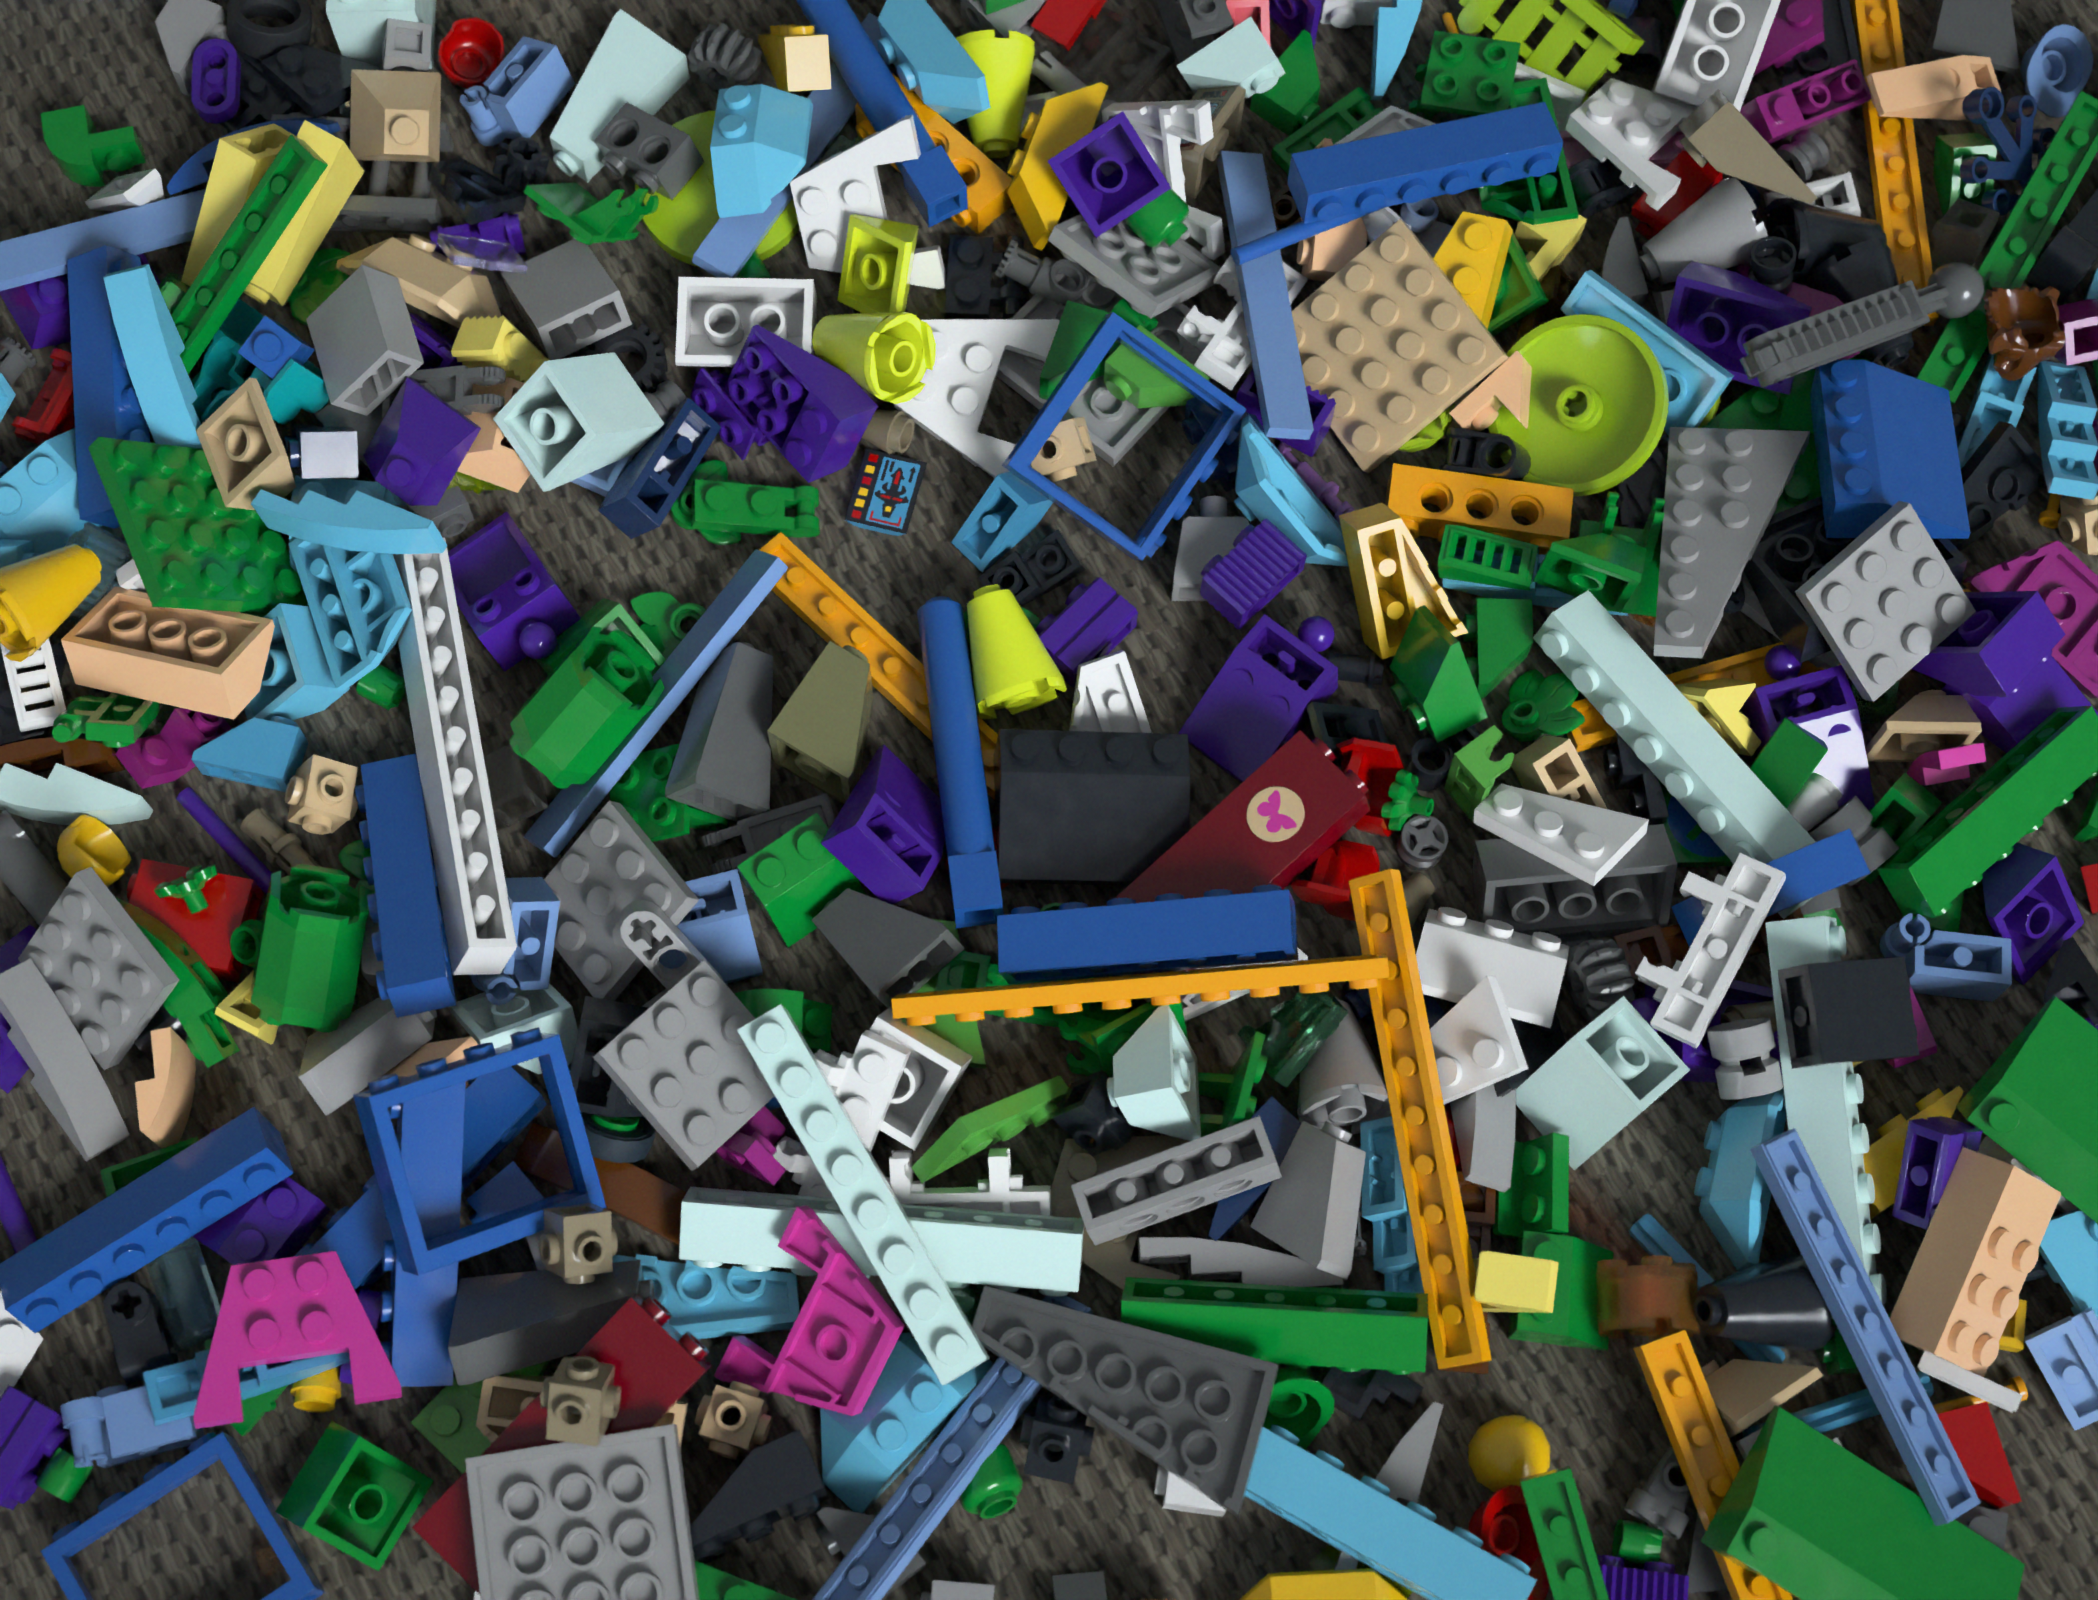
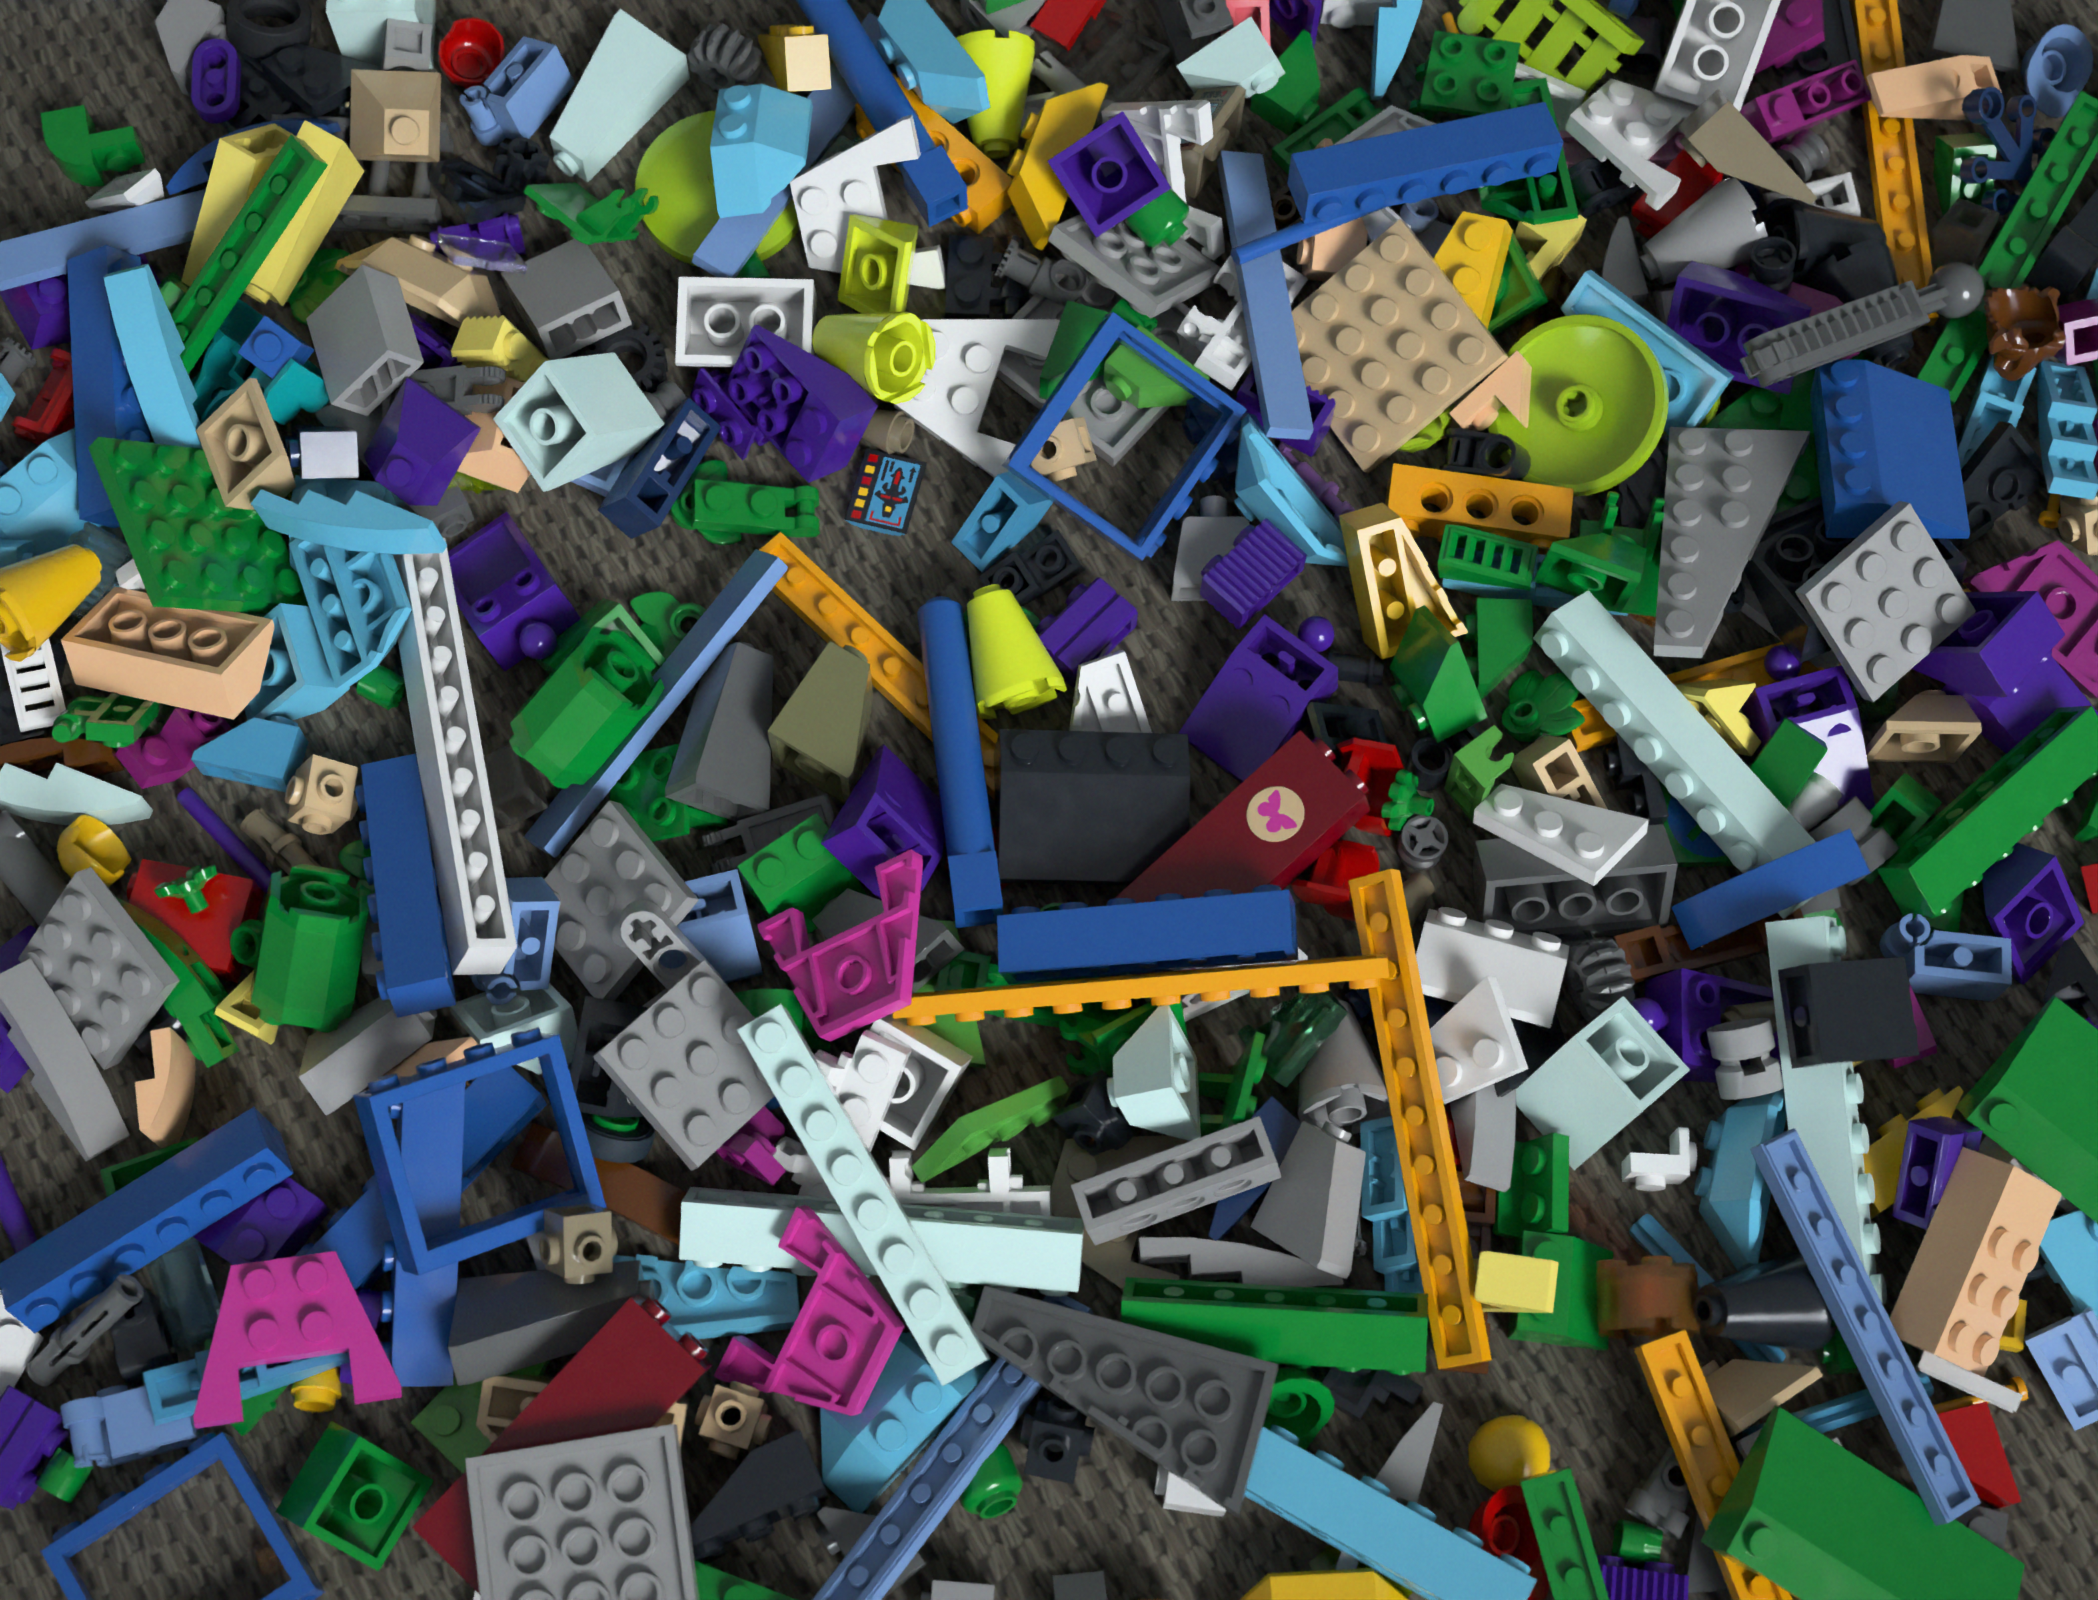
blue brick [466,1161,544,1245] -> none
dark tan brick [540,1356,621,1447] -> none
dark grey brick [594,102,705,200] -> none
white hinge [1635,853,1786,1049] -> none
dark pink slope [1907,743,1986,786] -> none
none -> dark grey pin [26,1274,144,1386]
none -> dark pink wing [757,849,923,1042]
none -> white bracket [1622,1127,1697,1191]

